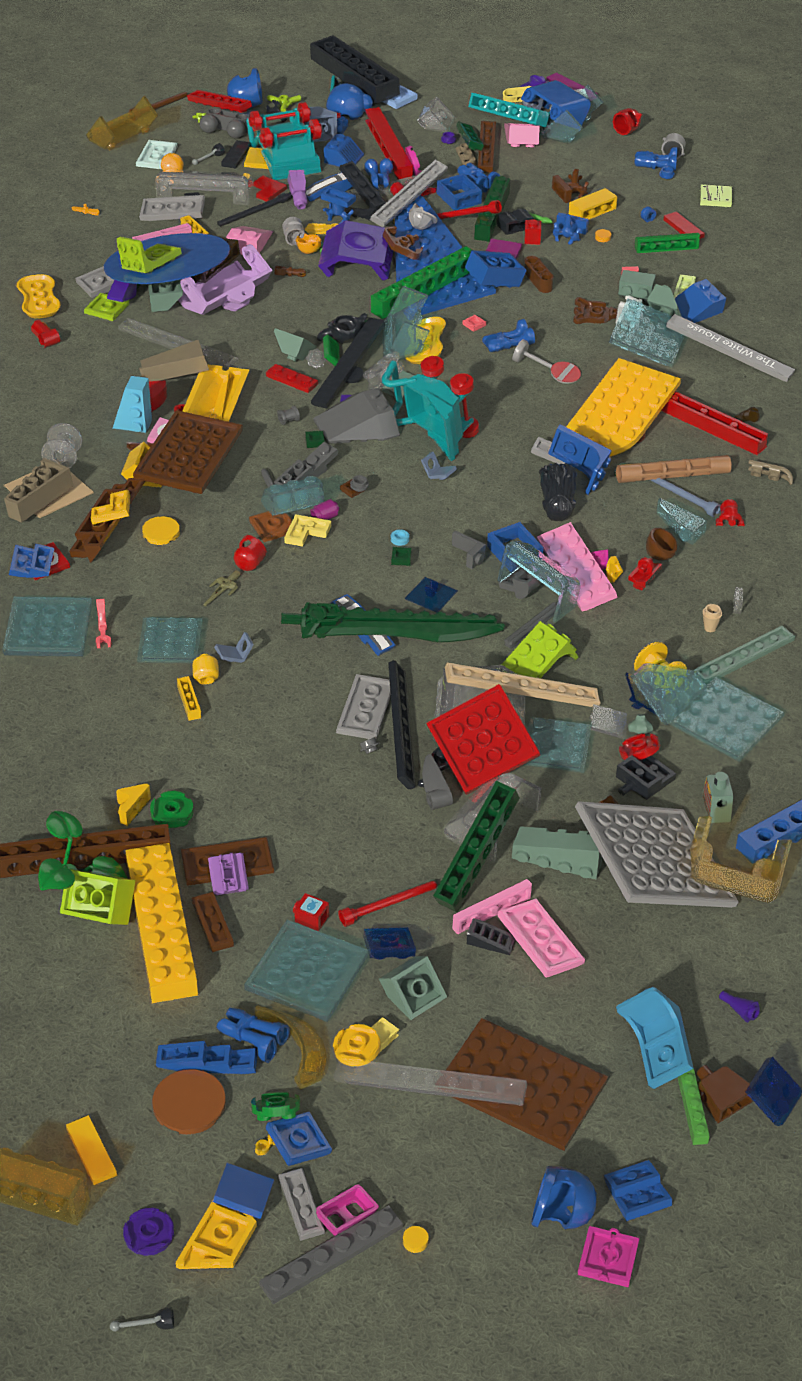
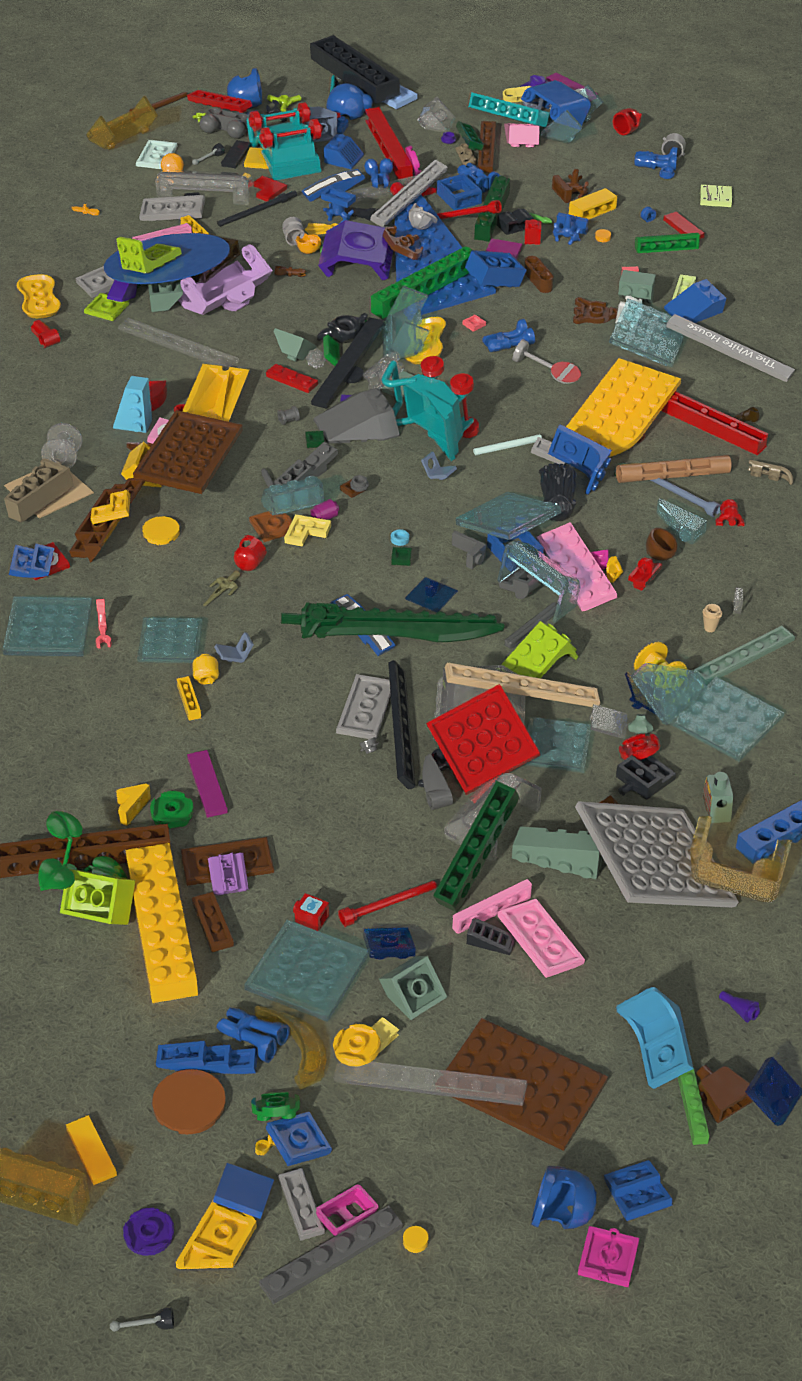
dark tan slope [139,340,209,381] -> none
bright pink slope [226,226,273,255] -> none
medium lavender piece [288,170,308,209] -> none
black tile [339,161,386,209] -> none
sand green slope [647,284,682,322] -> none
none -> magenta tile [187,750,228,818]
none -> clear light blue plate [455,492,561,540]
none -> light aqua bar [473,434,542,456]

